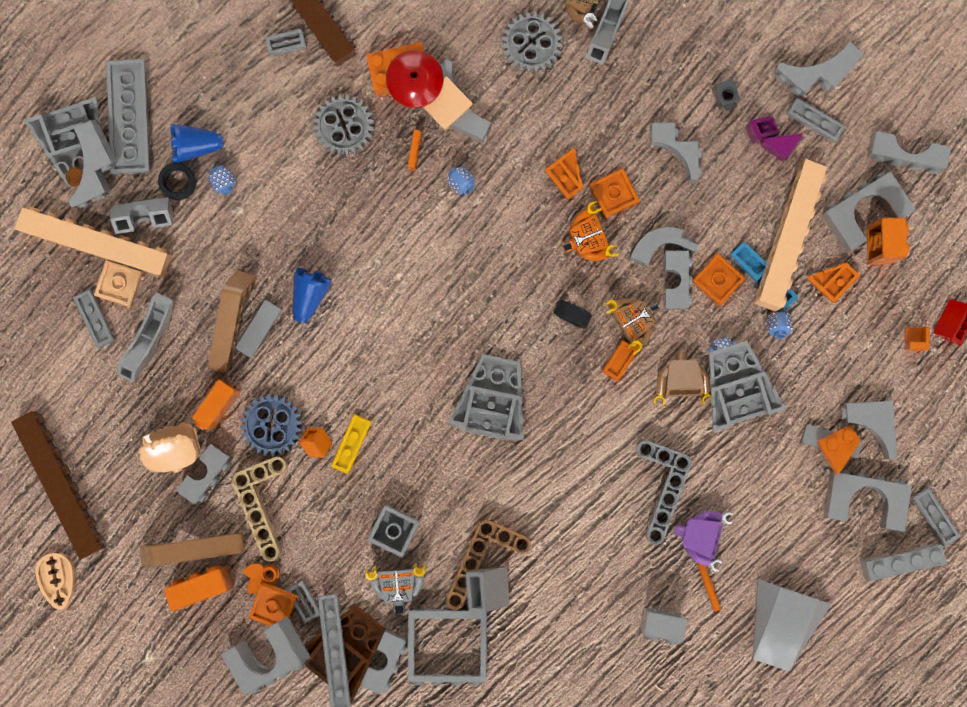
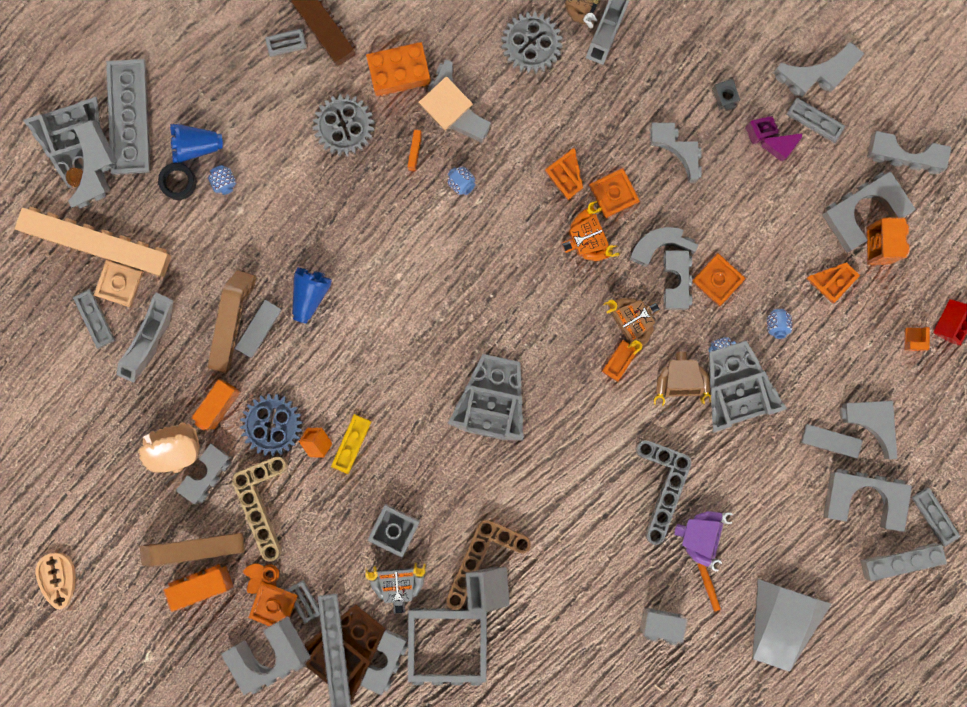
reddish brown brick [11,411,106,560] -> none
light grey arch [110,197,174,234] -> none
red dish [386,50,444,108] -> none
black tyre [553,300,592,329] -> none
dark azure slope [730,242,798,311] -> none
light nougat brick [754,159,827,311] -> none
orange wing [817,425,861,475] -> none

